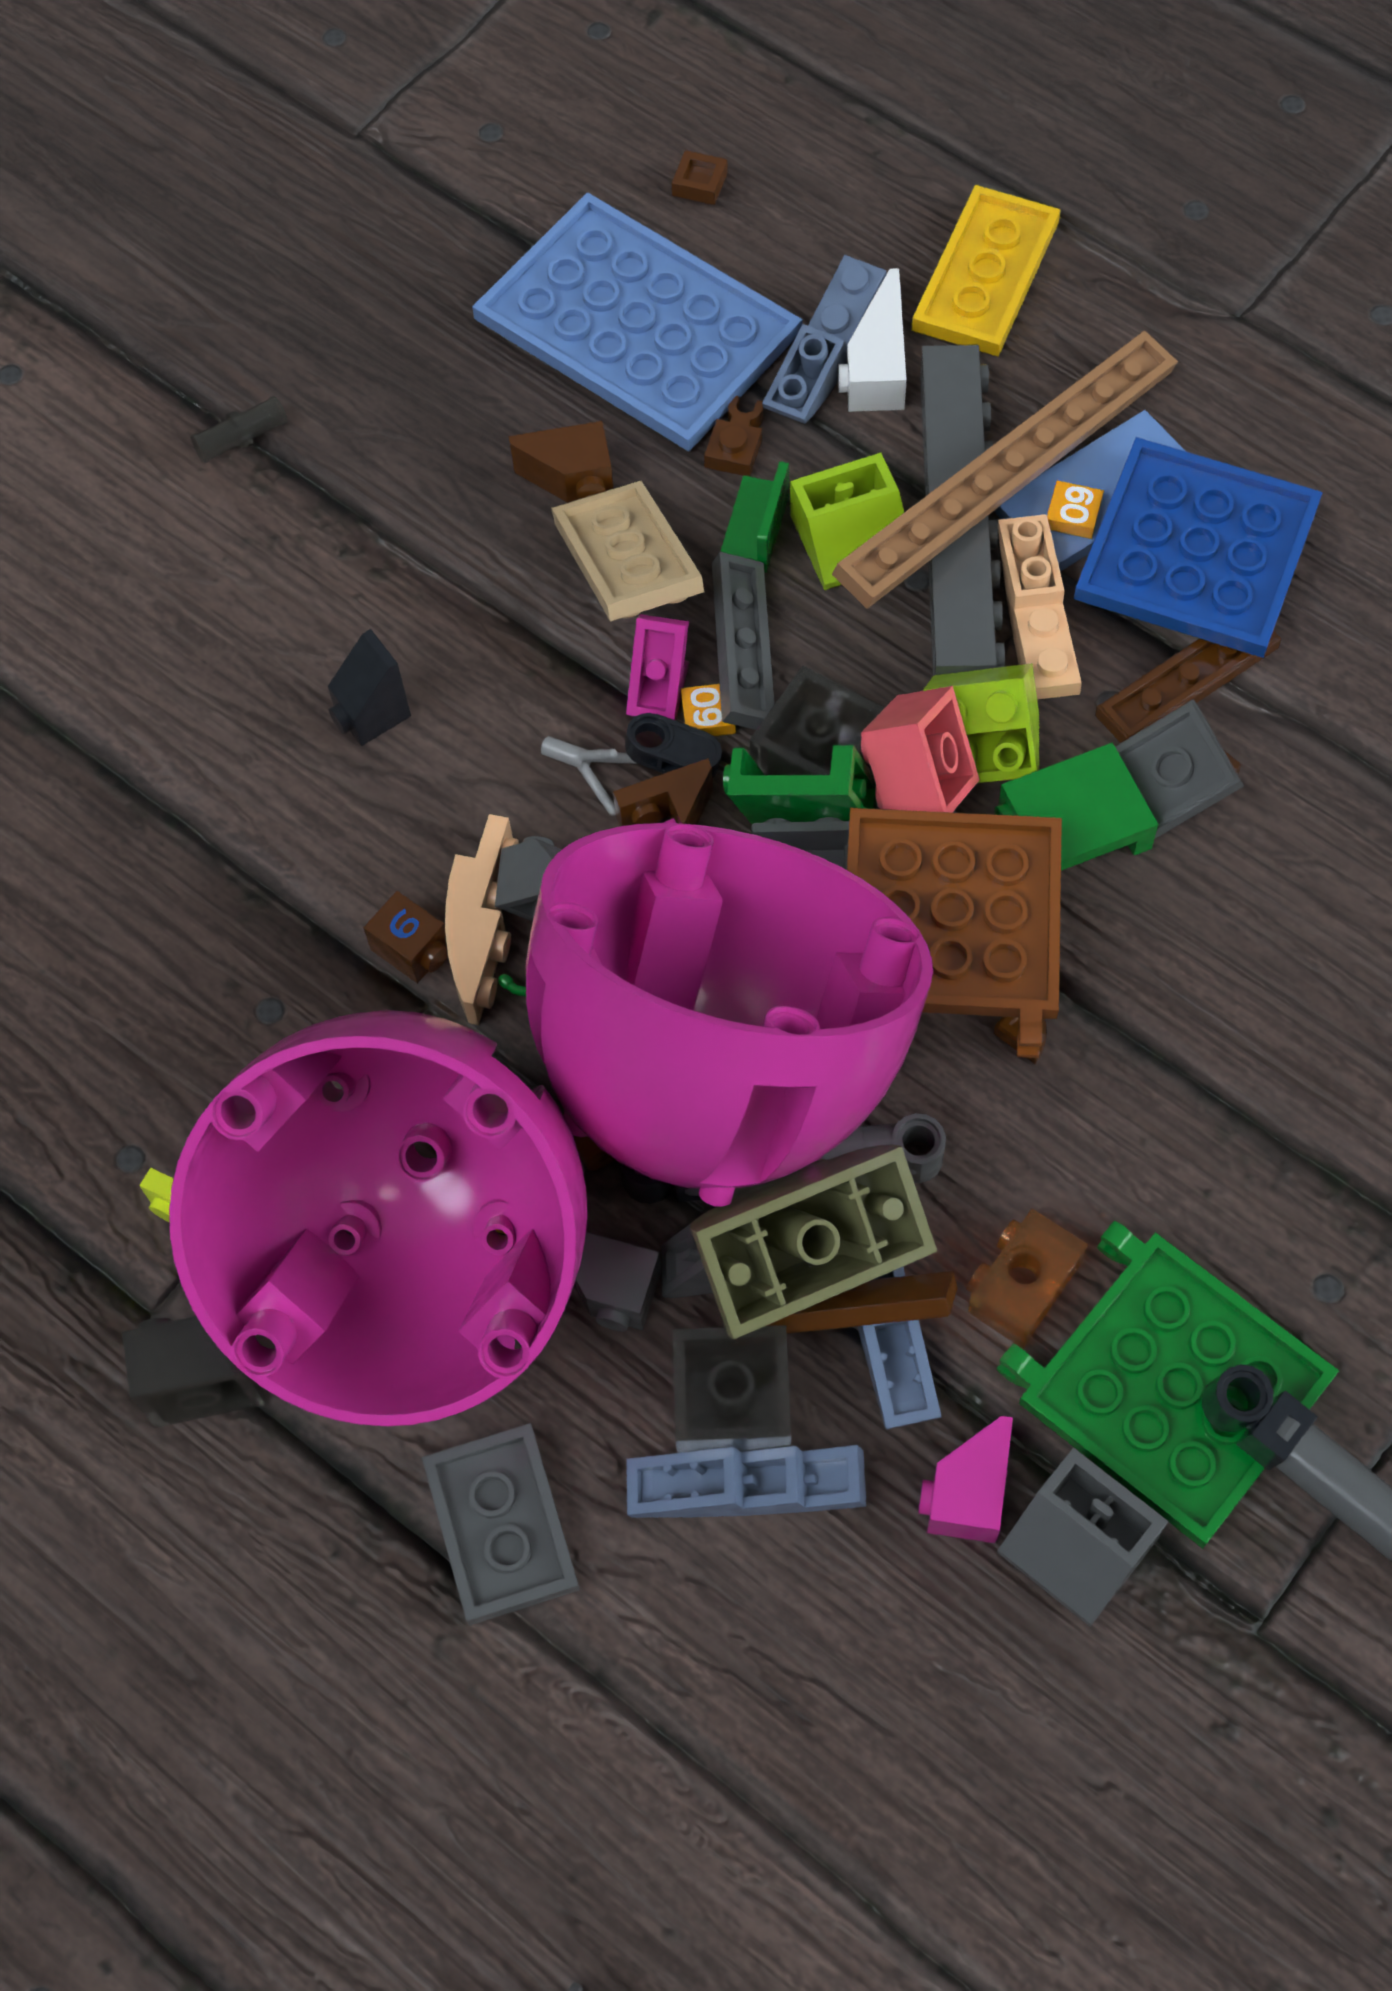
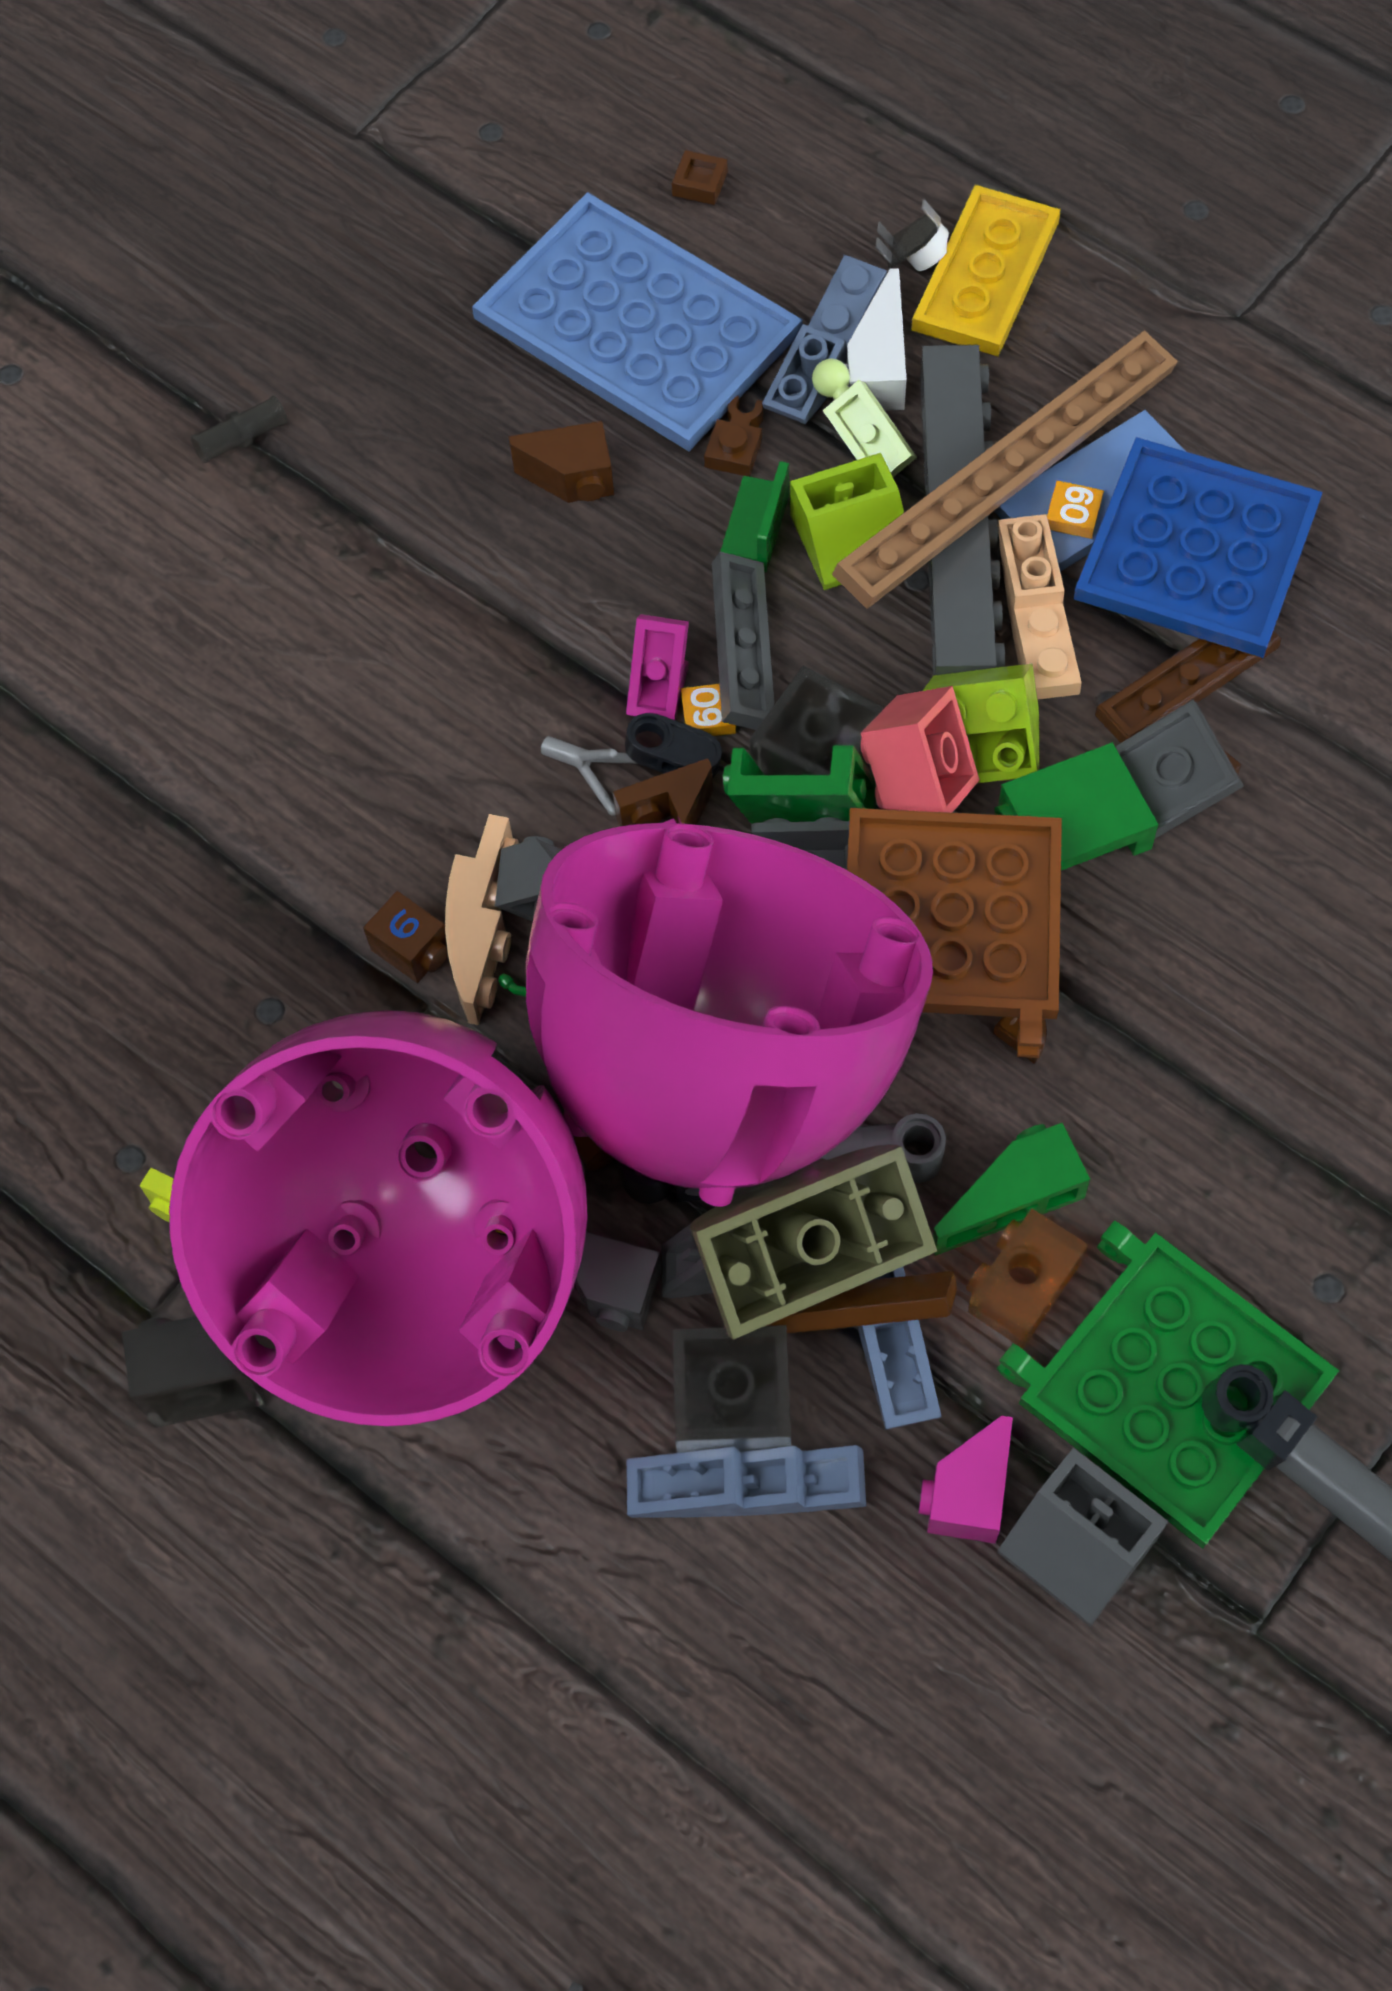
black slope [328,629,411,746] -> none
dark grey plate [422,1423,580,1626] -> none
tan plate [552,481,704,622] -> none
none -> yellowish green plate [812,359,917,477]
none -> piece [876,199,949,271]
none -> green slope [932,1122,1090,1256]

